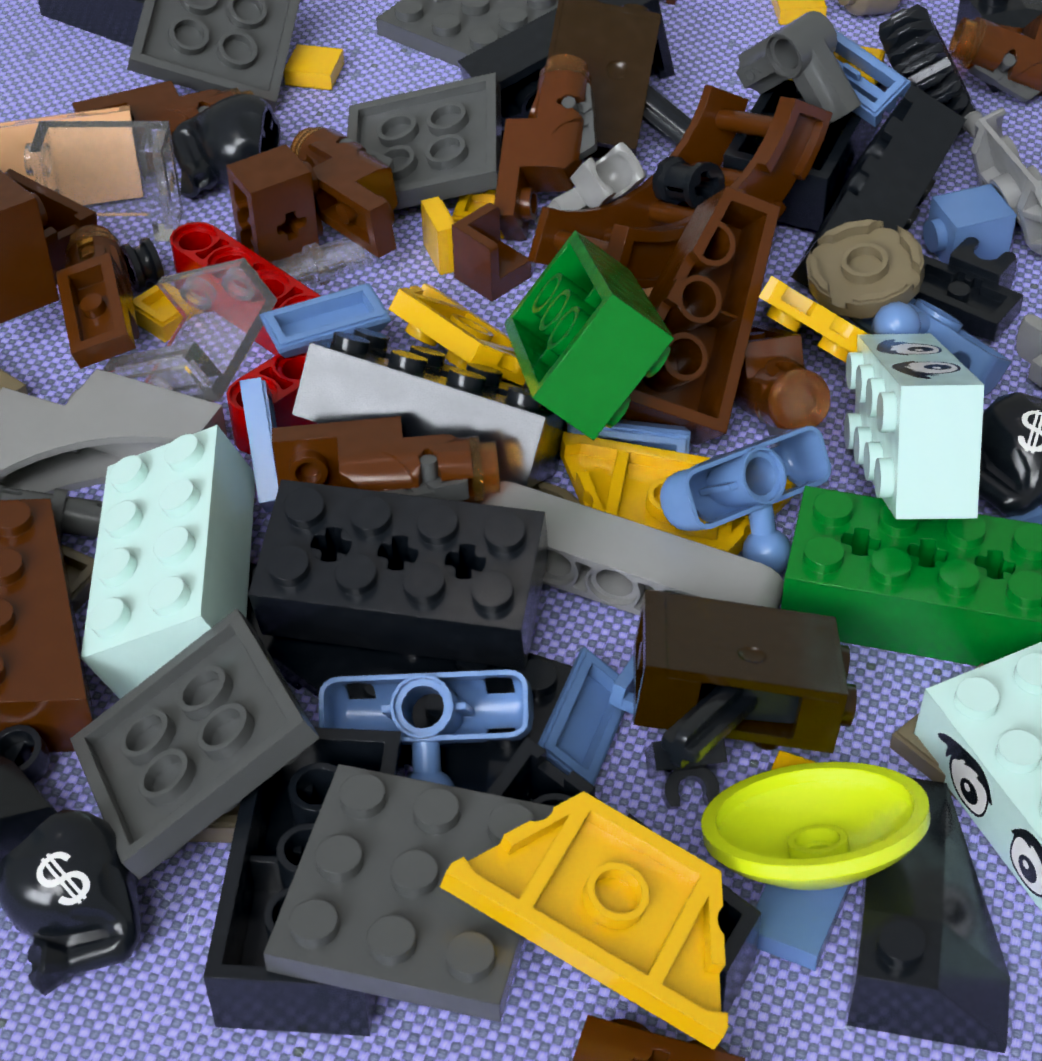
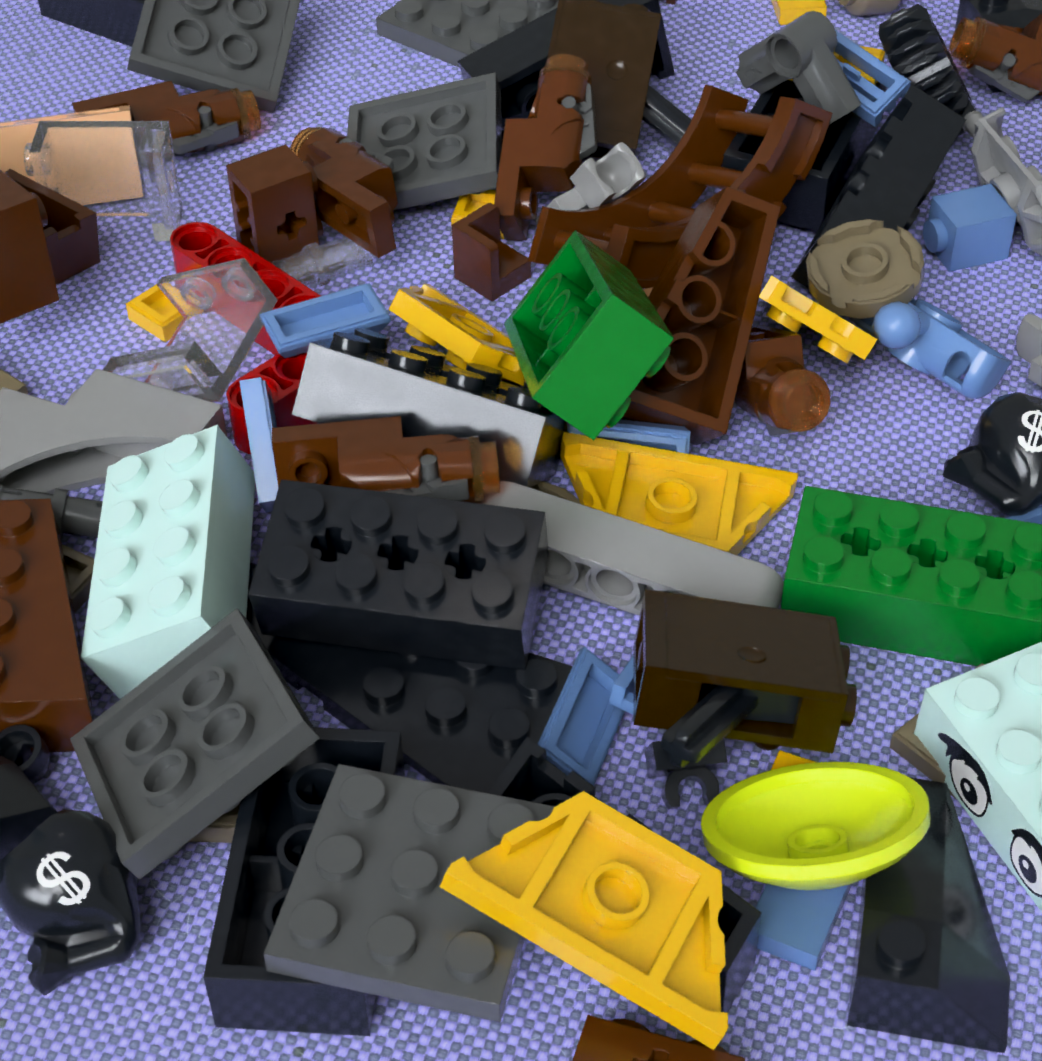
reddish brown plate [56,225,140,369] -> none
black bush [120,237,165,293] -> none
black piece [170,94,281,199] -> none
yellow tile [284,44,345,90] -> none
medium blue piece [319,669,534,787] -> none
yellow tile [420,196,455,275] -> none
black bush [652,156,725,209] -> none
medium blue piece [660,426,832,574] -> none
light aqua brick [844,333,984,519] -> none
black plate [914,237,1024,342] -> none

